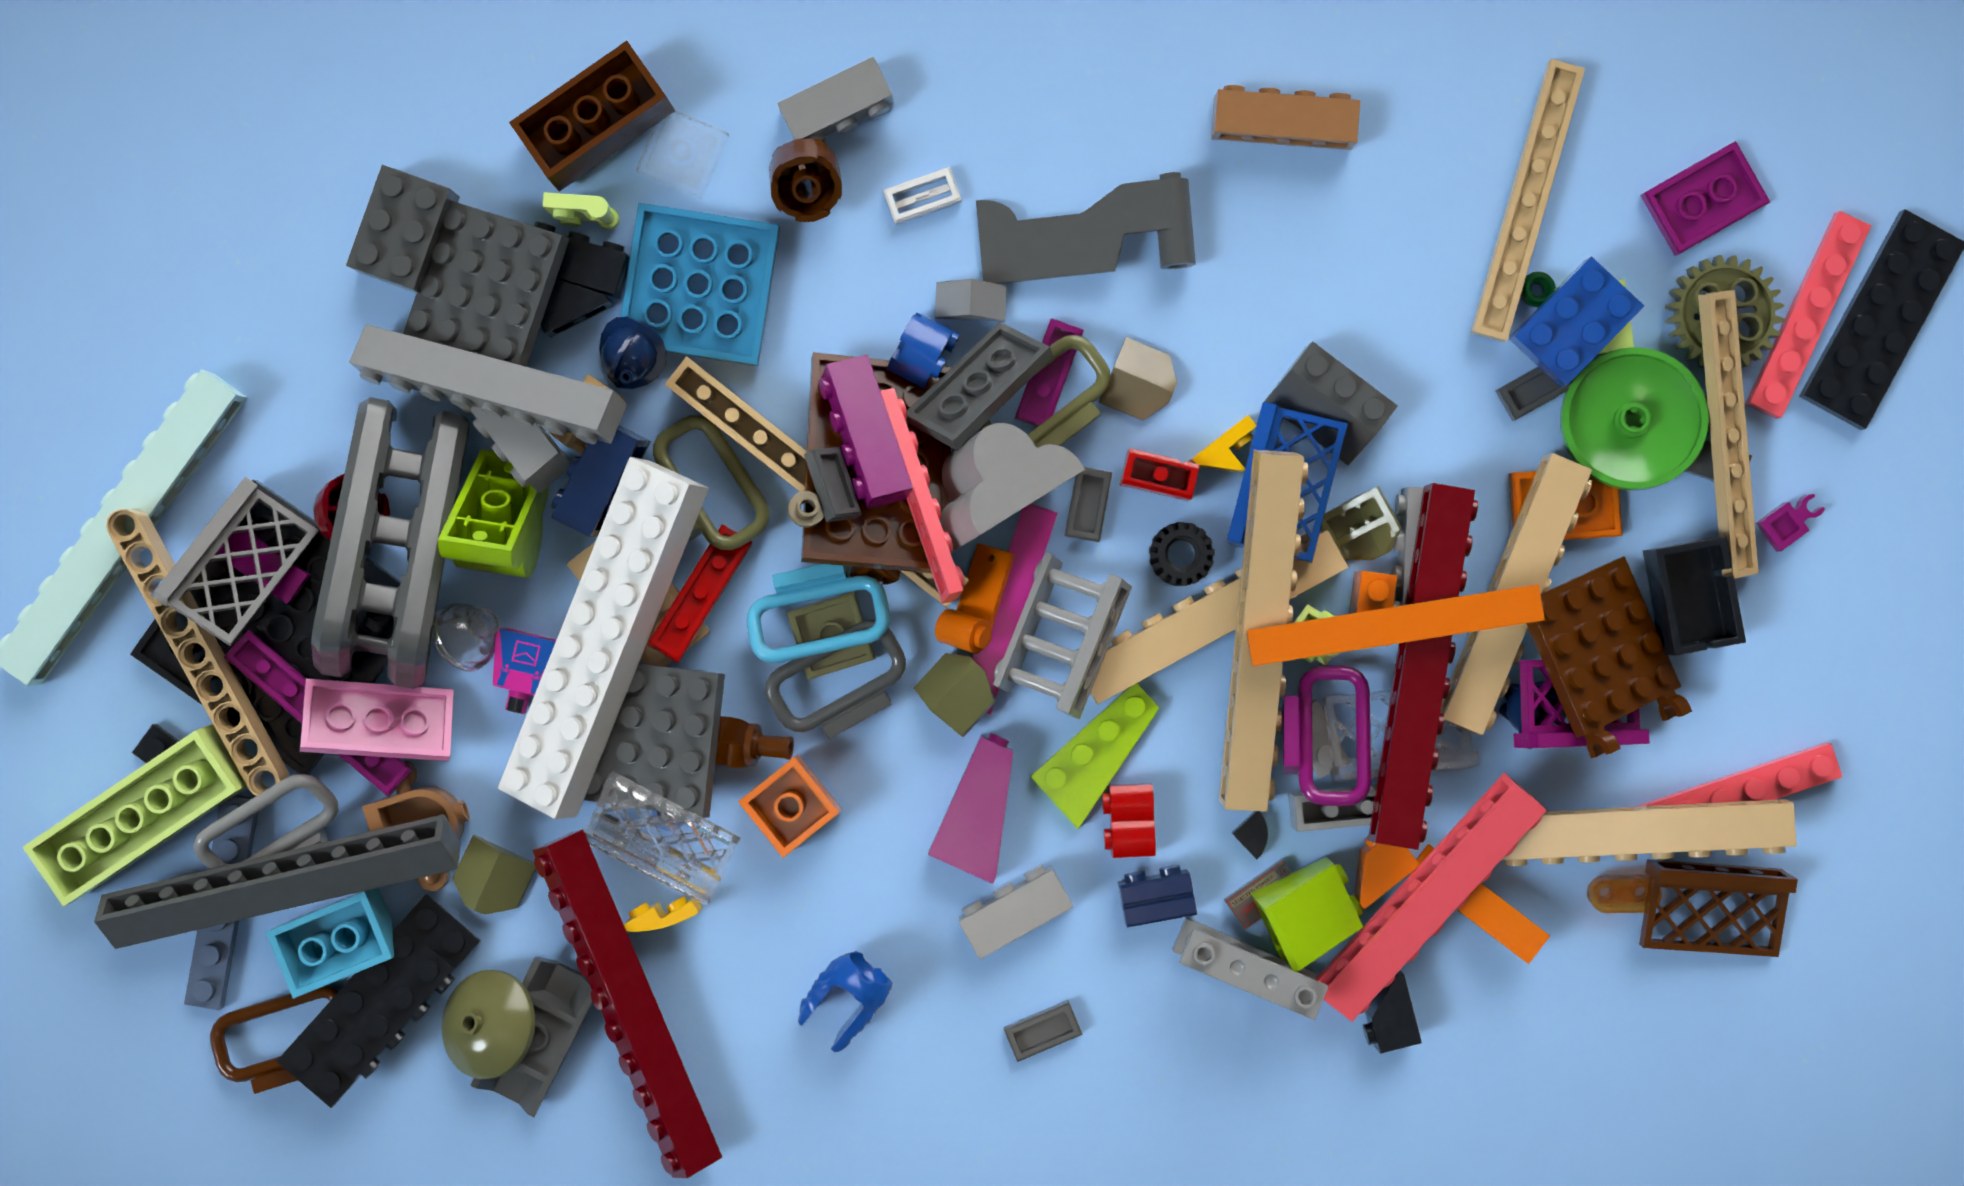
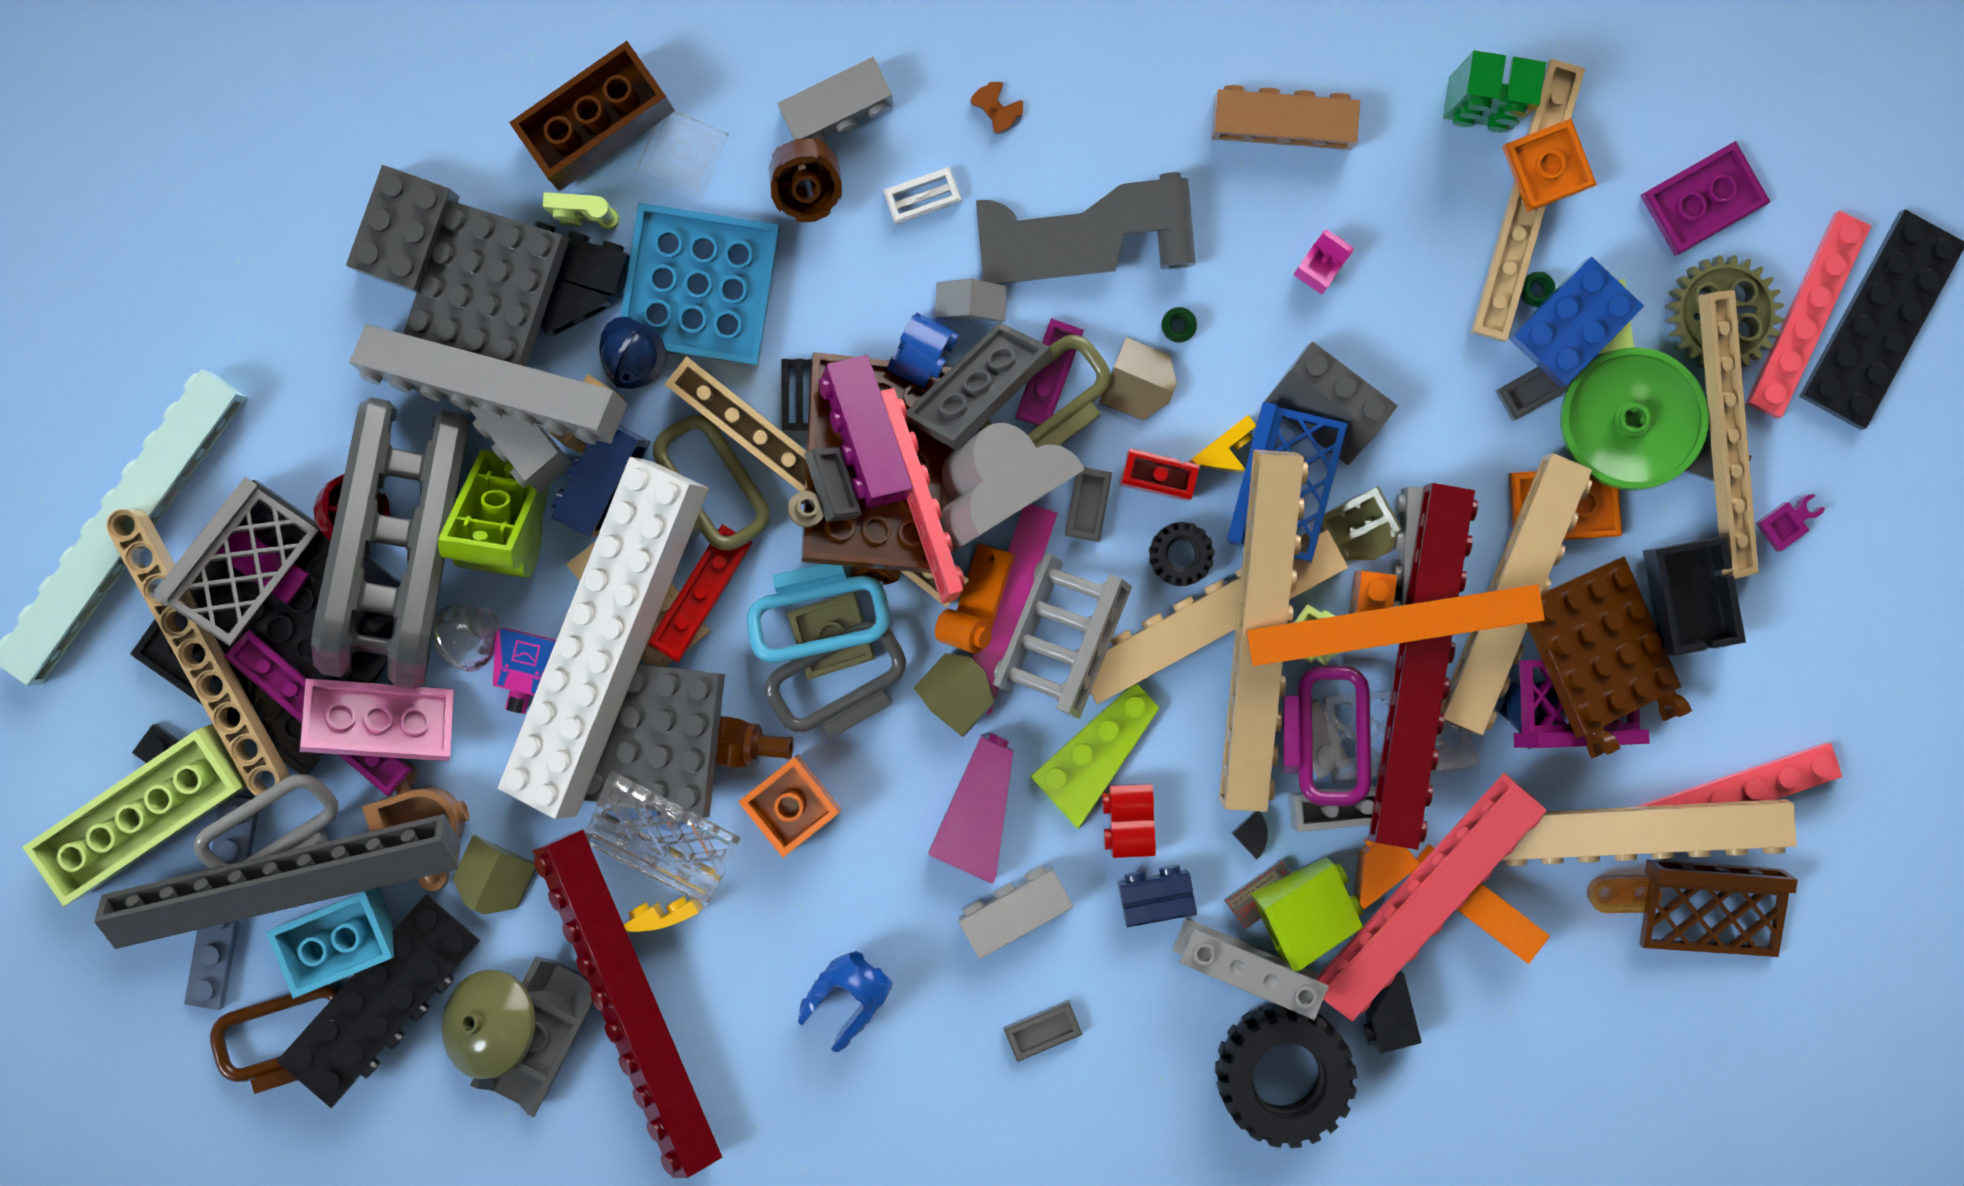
none -> black tile [781,359,811,431]
none -> dark orange piece [970,82,1023,134]
none -> dark green plate [1161,307,1197,343]
none -> black tyre [1215,1004,1357,1149]
none -> dark pink bracket [1293,229,1354,295]
none -> green piece [1443,50,1546,133]
none -> orange tile [1502,119,1597,213]

